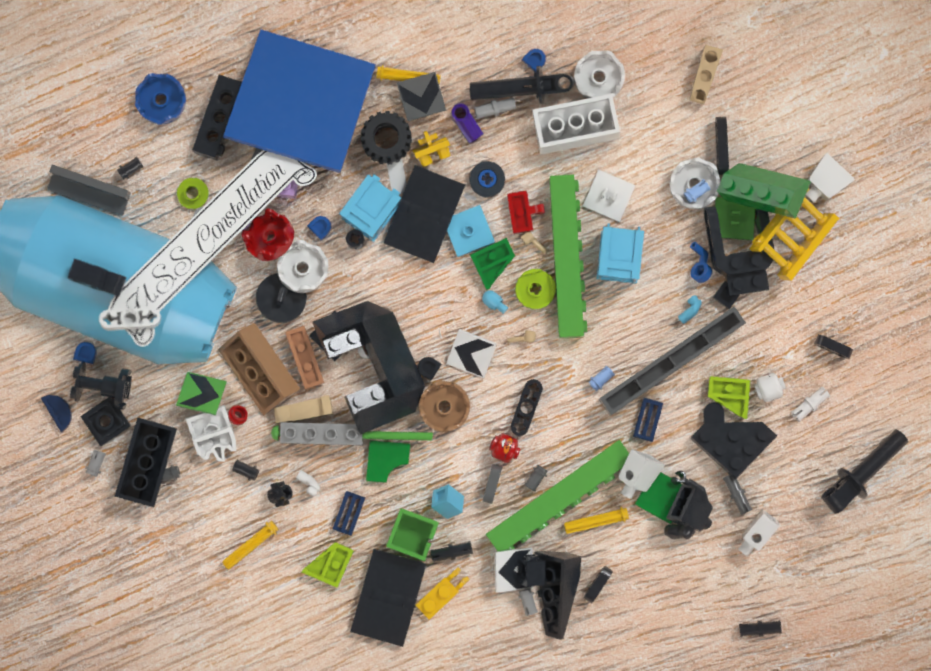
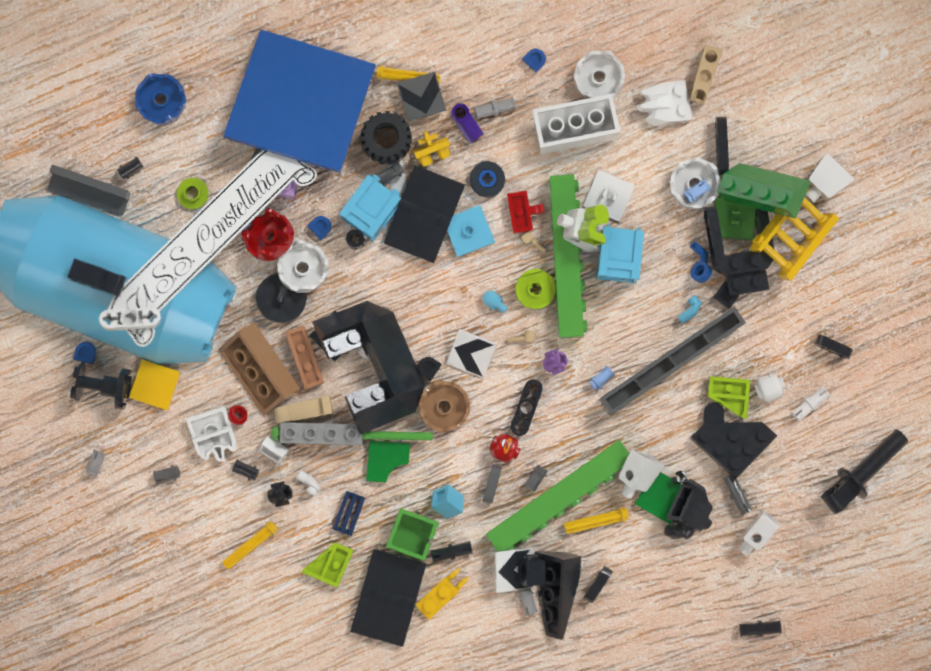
dark blue tile [41,395,72,433] -> none
black piece [80,397,131,447] -> none
black slope [114,417,177,508] -> none
bright green piece [176,372,227,415] -> none
black brick [192,75,242,161] -> none
black piece [470,66,575,104] -> none
green wing [470,238,515,290] -> none
dark blue tile [633,398,663,442] -> none
none -> yellow tile [129,359,181,411]
none -> white piece [258,436,290,465]
none -> dark grey pin [378,162,404,185]
none -> medium lavender gear [543,349,568,375]
none -> white torso [557,208,604,252]
none -> lime leg [578,204,609,246]
none -> white plate [636,80,692,126]

